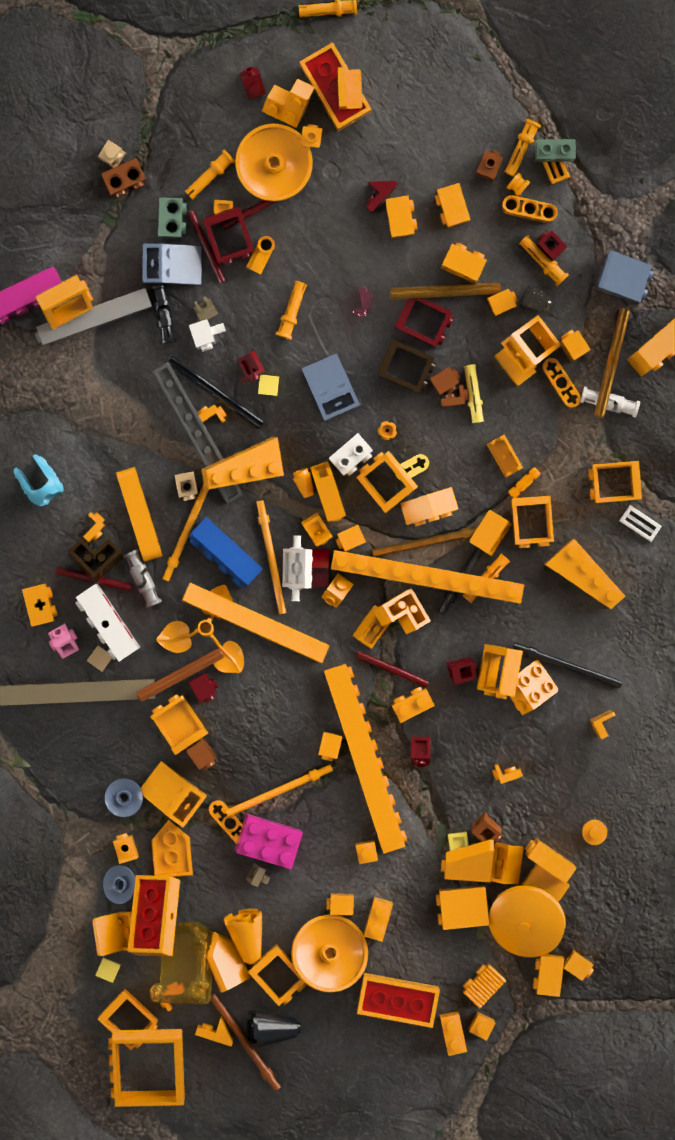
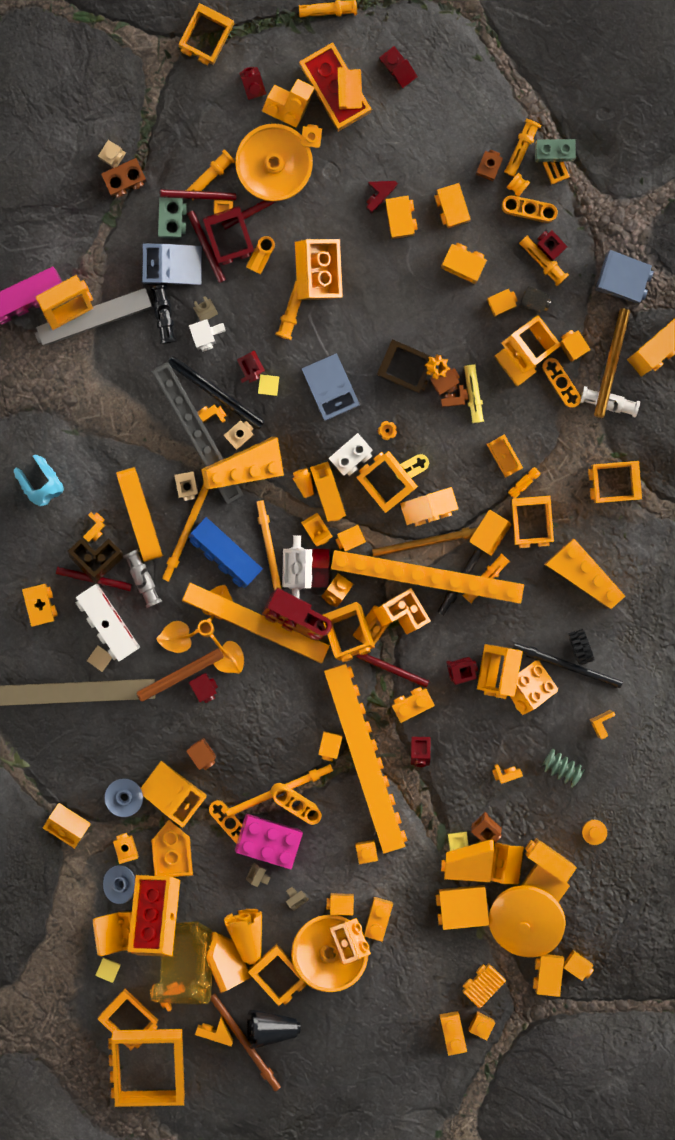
bright pink brick [48,624,79,659] -> none
light orange panel [150,694,208,755] -> none
clear pink bracket [352,287,373,317] -> none
red brick [357,973,440,1028] -> none
pearl gold axle [389,282,501,300] -> none
dark red window [394,298,454,348] -> none
white tile [619,505,662,542] -> none
none -> light orange panel [43,803,90,849]
none -> dark red bar [160,189,236,201]
none -> light orange window [179,3,234,65]
none -> tan brick [224,420,254,450]
none -> dark red brick [261,588,332,641]
none -> light orange beam [271,783,322,825]
none -> dark tan tile [286,887,309,911]
none -> light orange brick [295,239,343,300]
none -> light orange window [323,602,375,662]
none -> light orange brick [330,918,371,964]
none -> dark red slope [379,46,418,89]
none -> light orange gear [424,355,450,379]
none -> sand green piece [542,749,585,788]
none -> black tyre [568,628,595,666]

